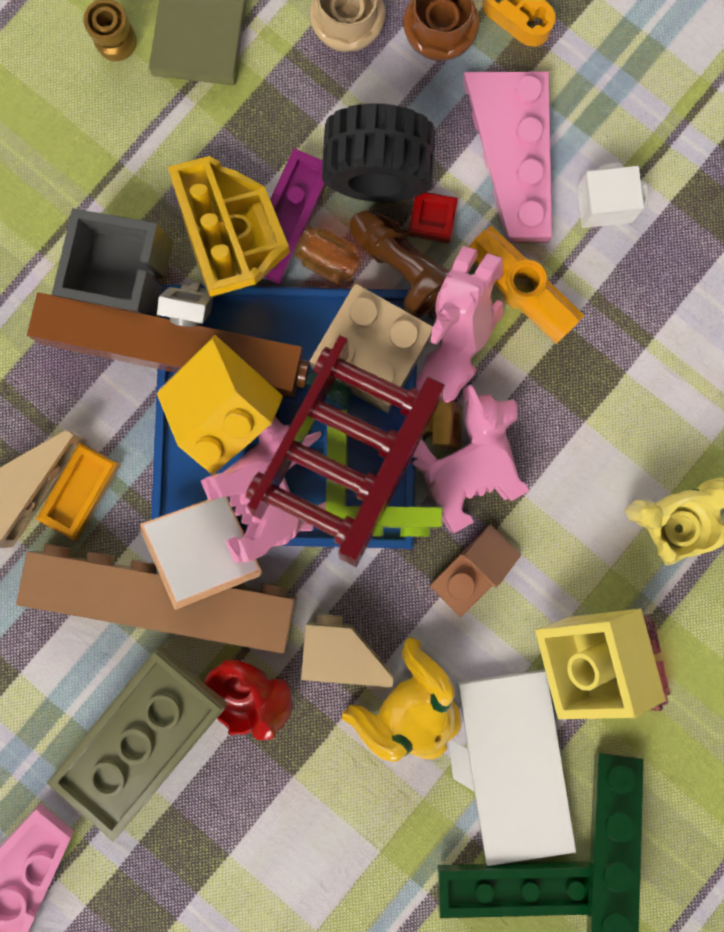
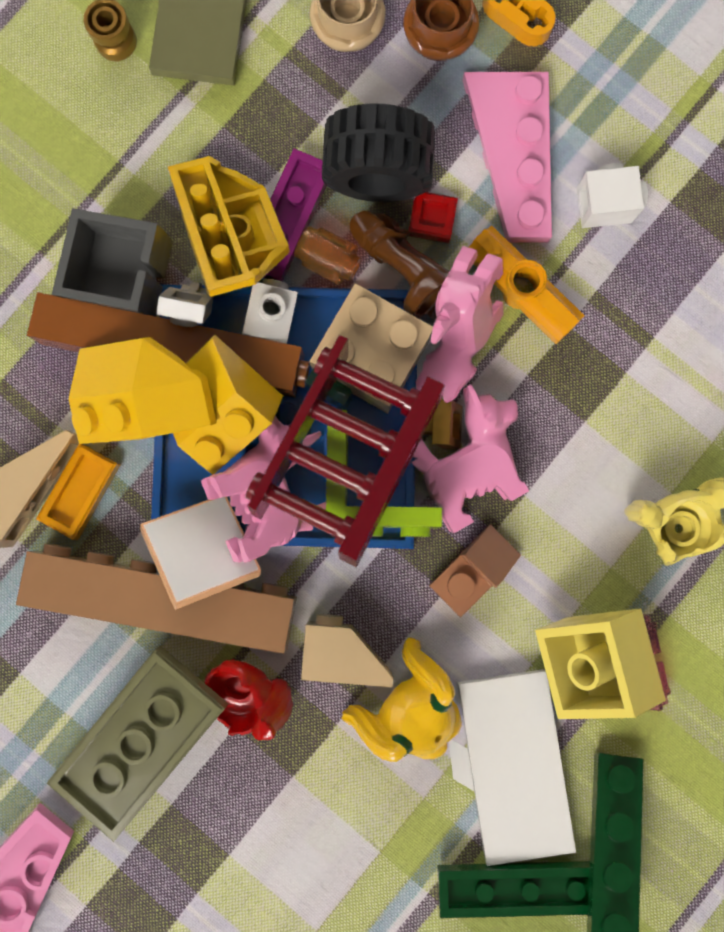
none -> yellow wedge [69,337,217,444]
none -> white brick [242,279,298,344]

